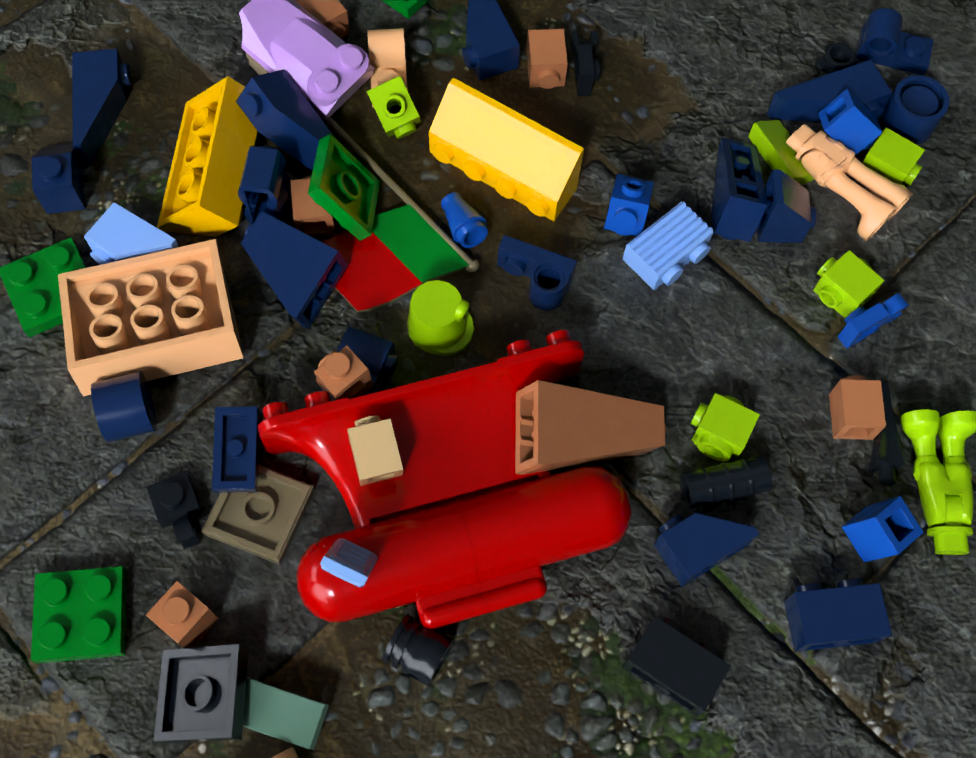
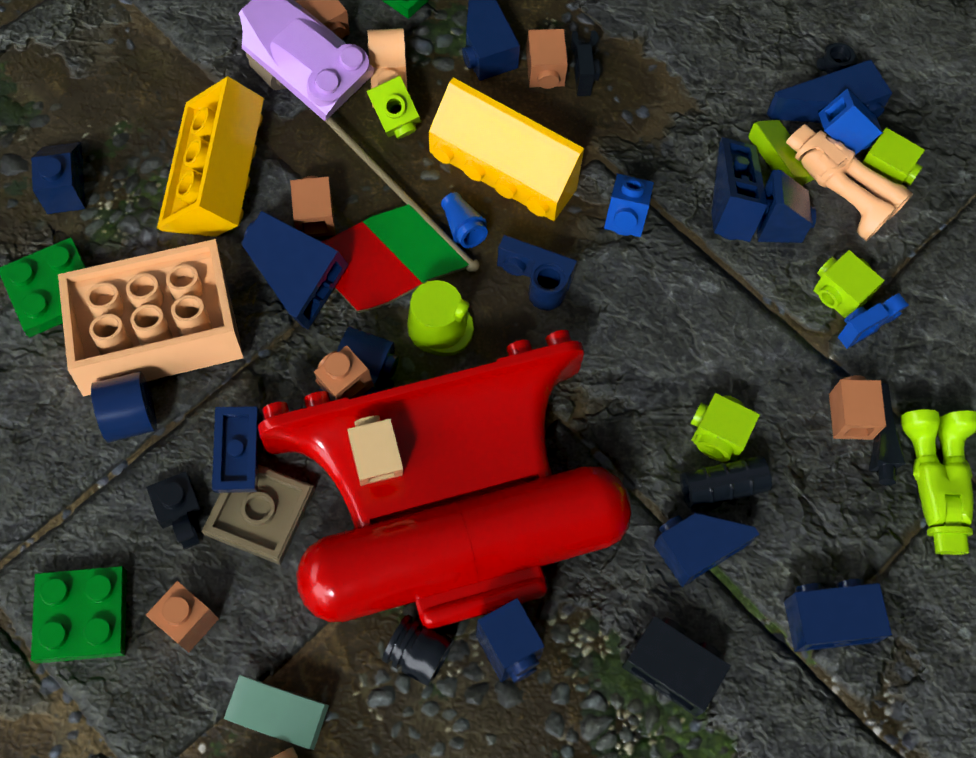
dark blue slope [72,49,132,166] -> none
light blue slope [84,202,179,265] -> none
black plate [153,644,249,743] -> none
dark blue slope [236,69,333,171] -> none
dark blue brick [238,145,291,223] -> none
green plate [308,134,380,241] -> none
light blue slope [320,538,378,588] -> none
nougat slope [515,380,666,475] -> none
light blue brick [622,201,713,290] -> none
blue brick [842,496,924,563] -> none
dark blue plate [856,8,934,76] -> none
dark blue piece [881,75,949,145] -> none
none -> dark blue brick [476,598,545,683]

